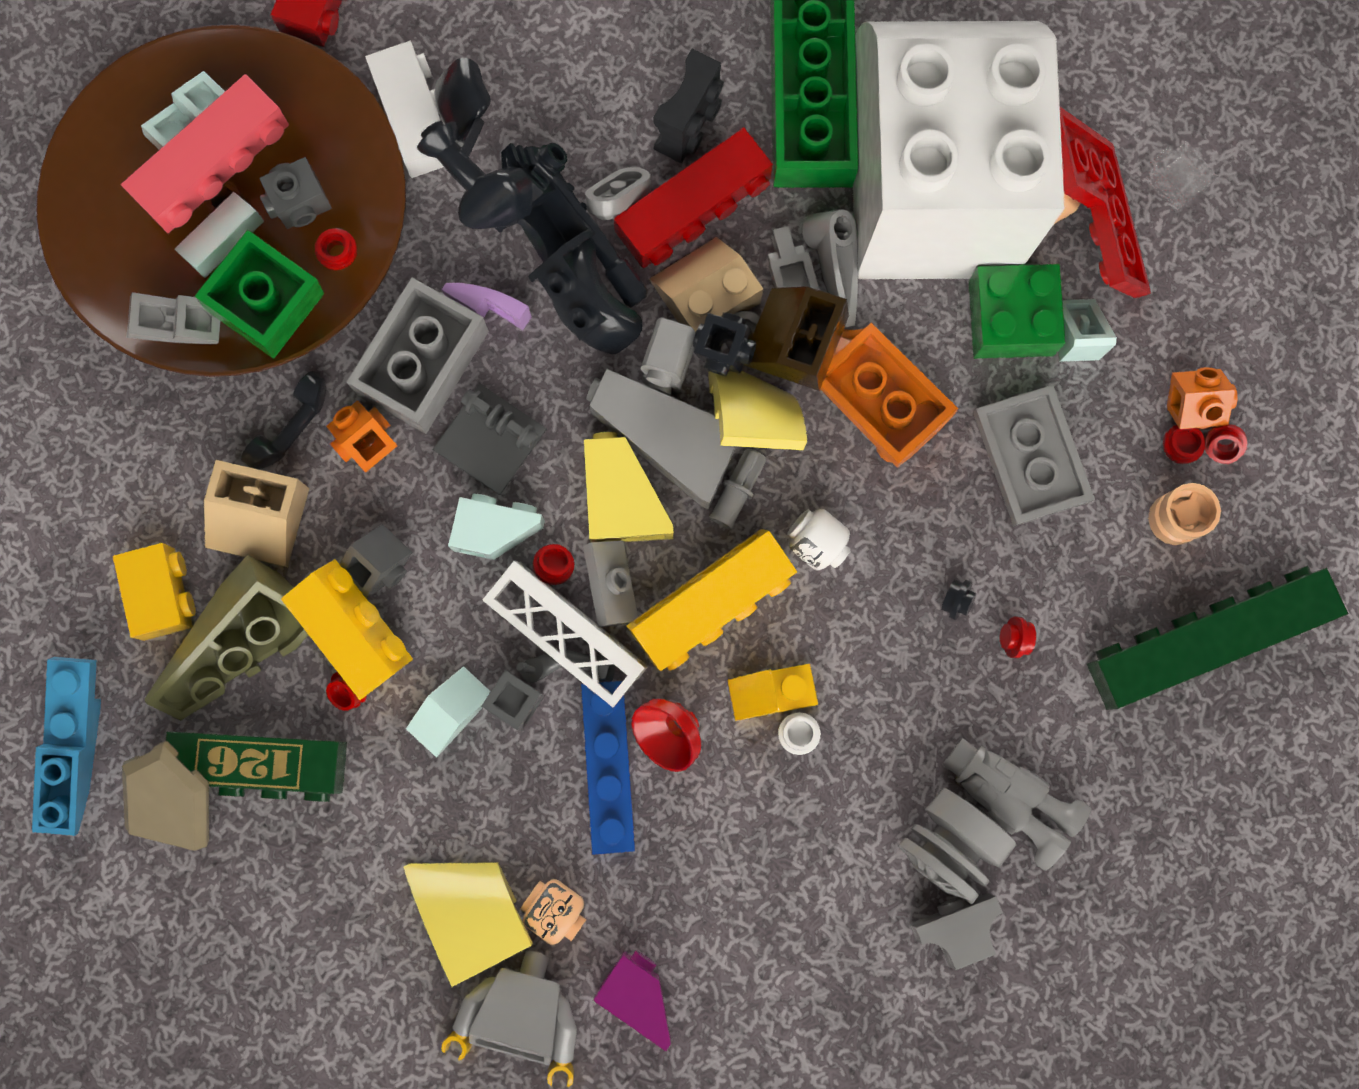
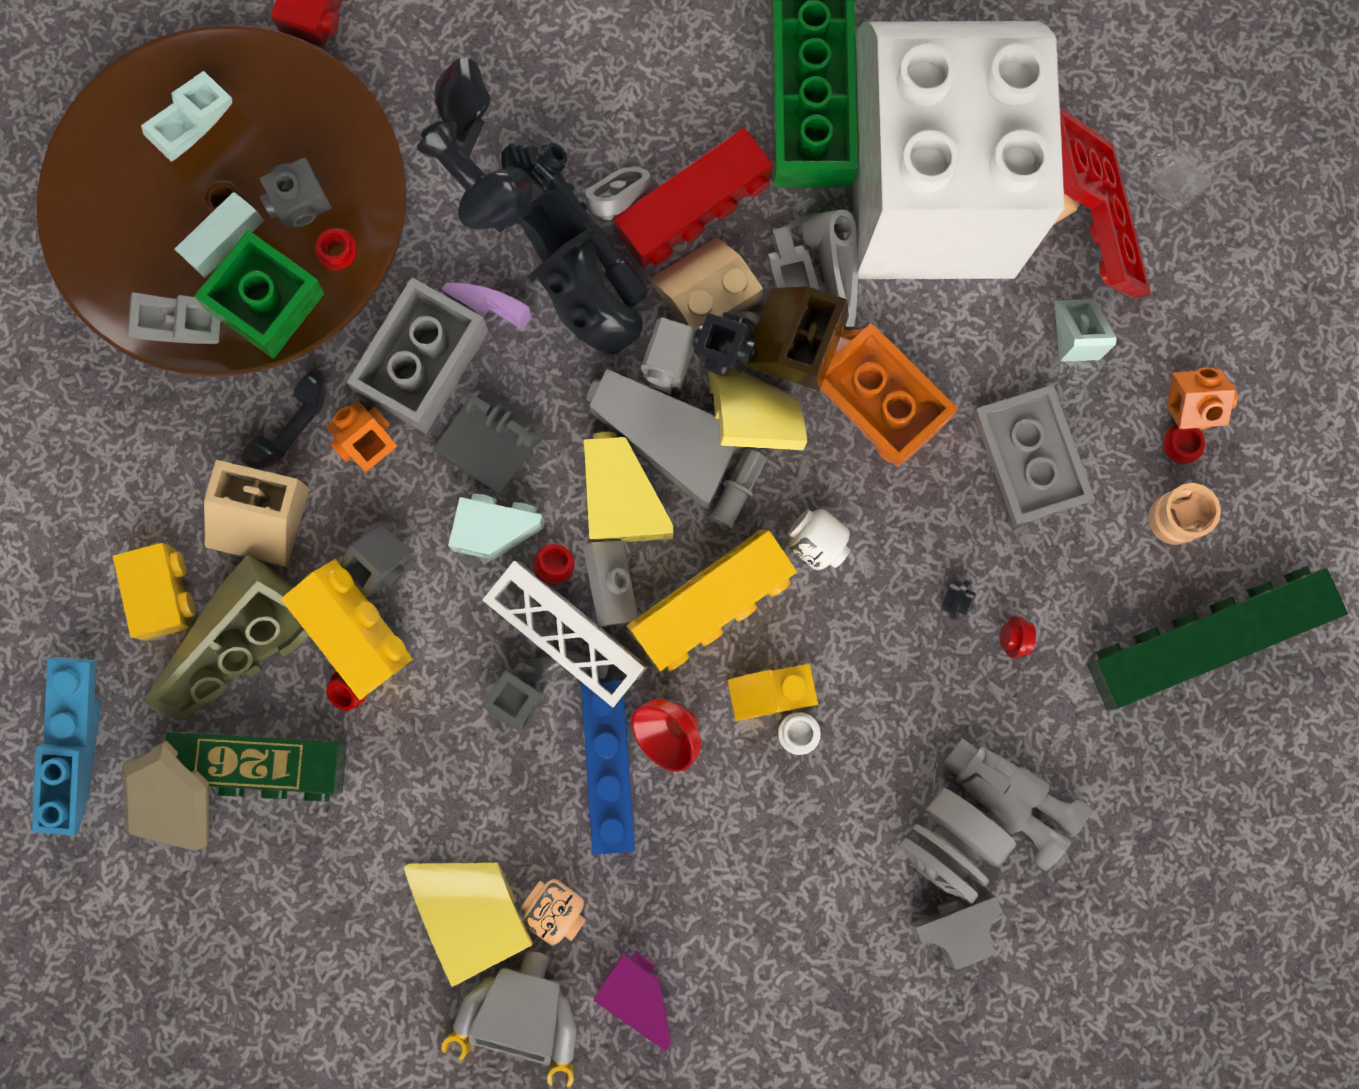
coral brick [121,74,289,233] -> none
white brick [365,40,457,178] -> none
light aqua slope [406,666,491,757] -> none
black brick [653,49,724,164] -> none
green brick [968,264,1066,359] -> none
red plate [1205,424,1248,464] -> none

